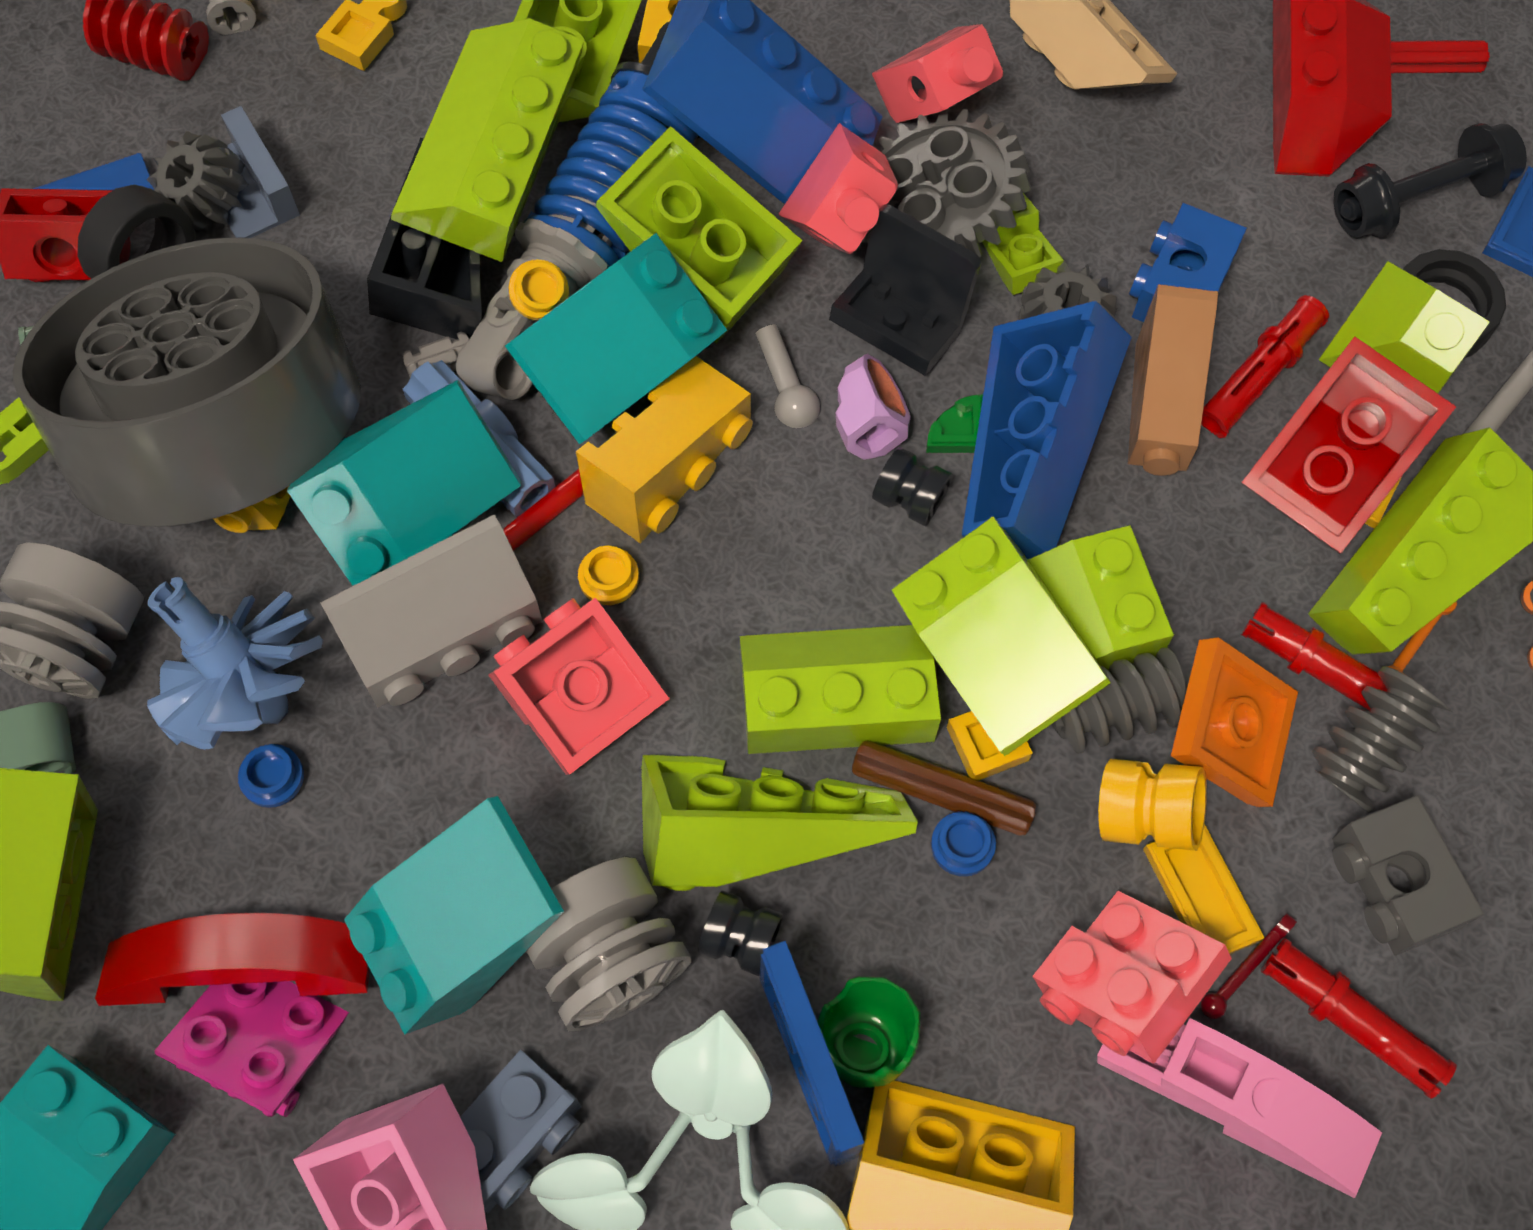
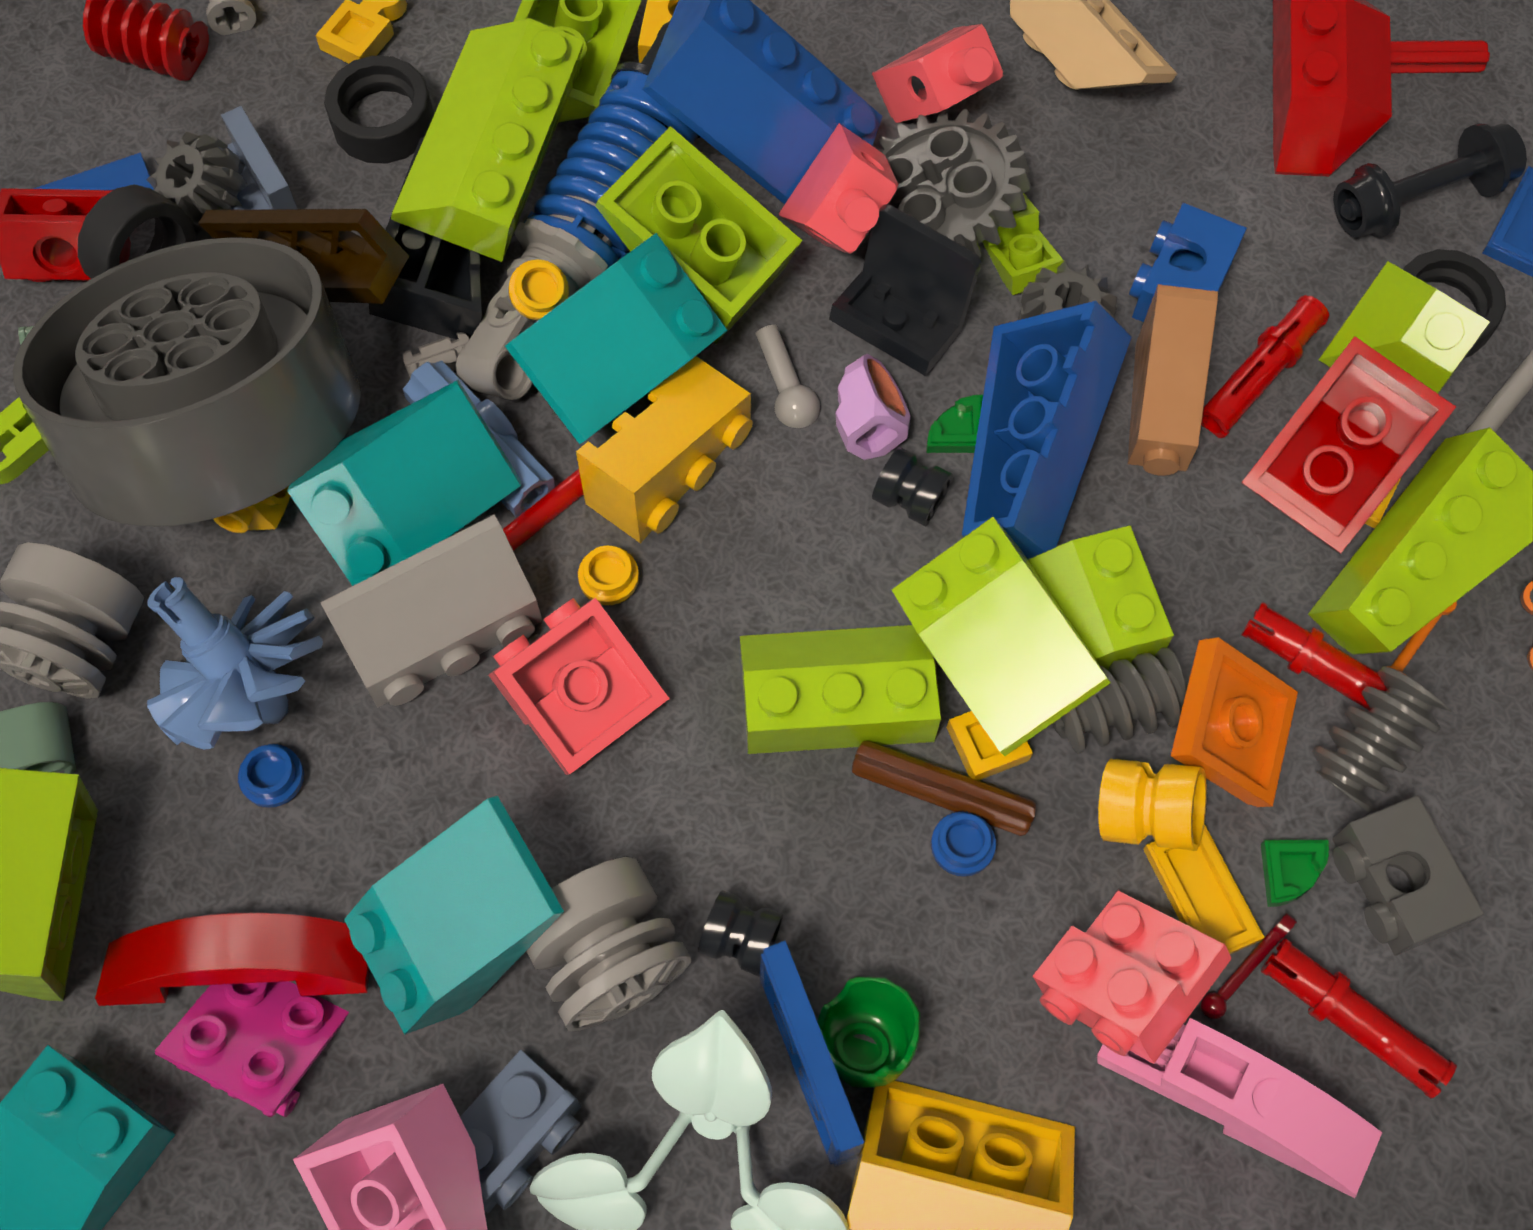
lime wedge [641,755,918,891] -> none
none -> dark brown fence [198,209,409,304]
none -> black tyre [324,56,434,164]
none -> green tile [1260,840,1329,907]

